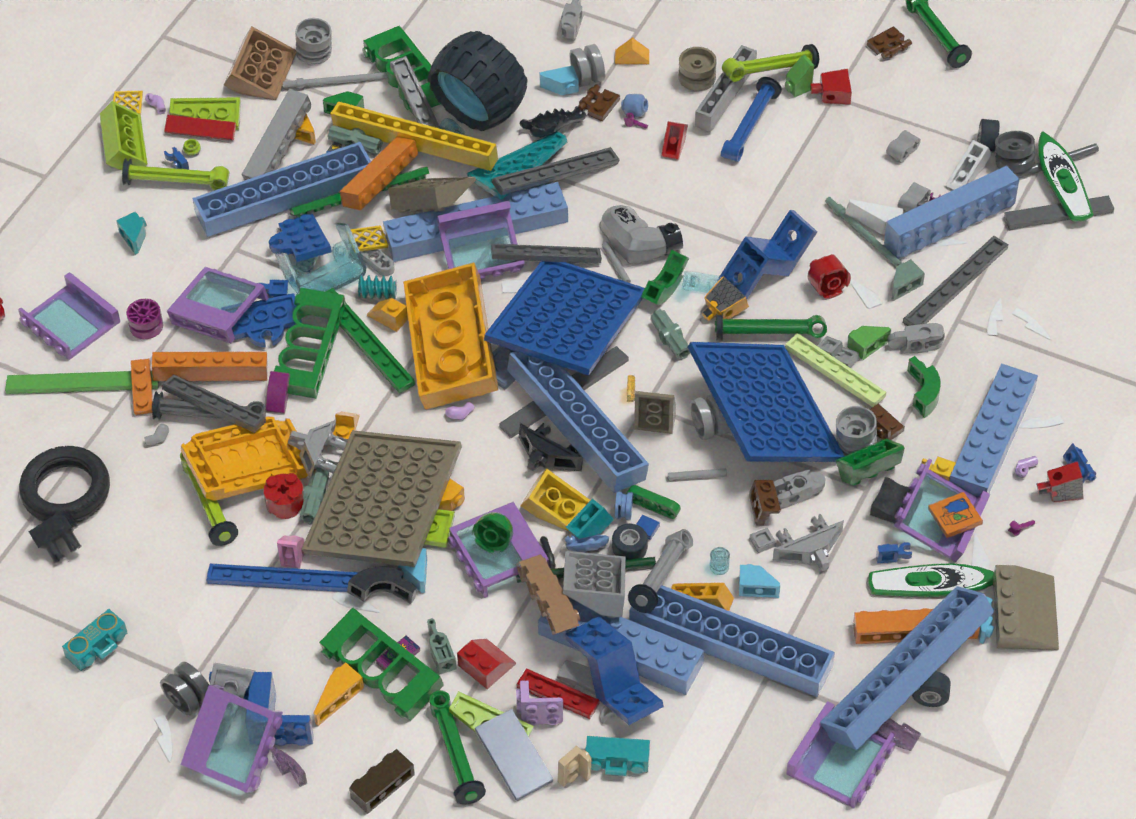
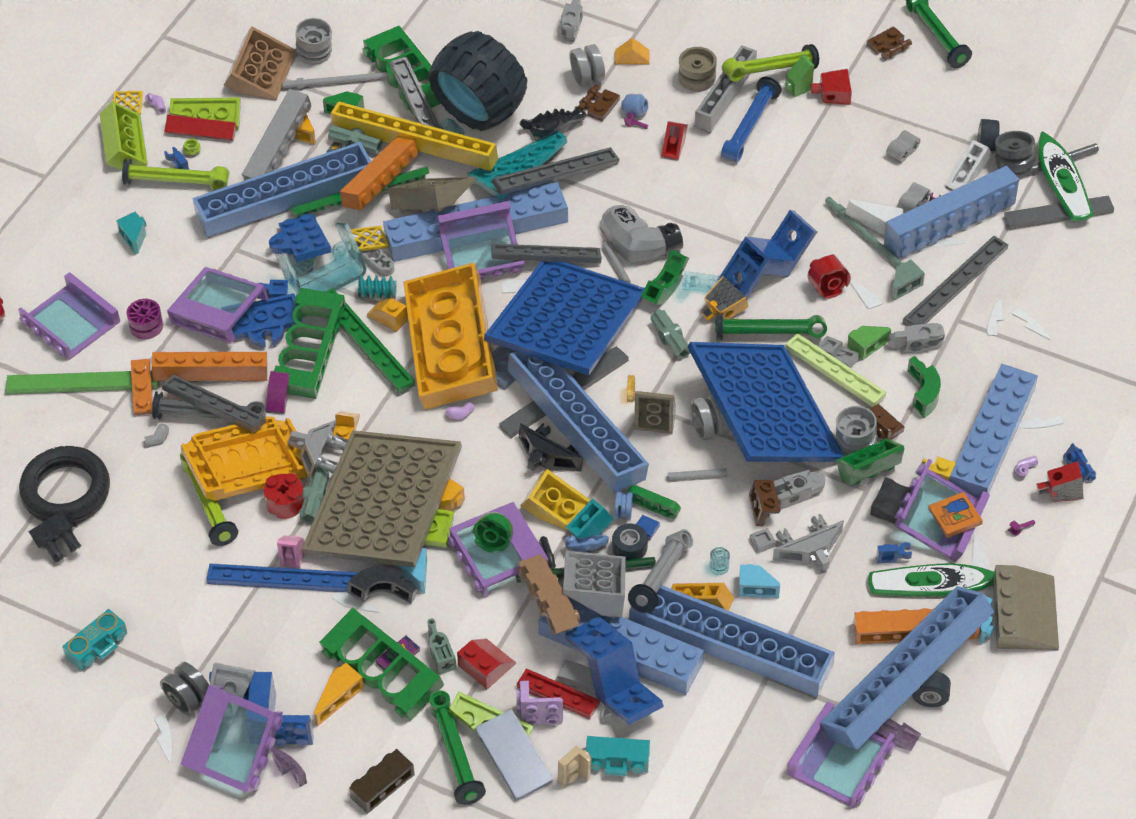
medium azure slope [539,65,579,95] -> none

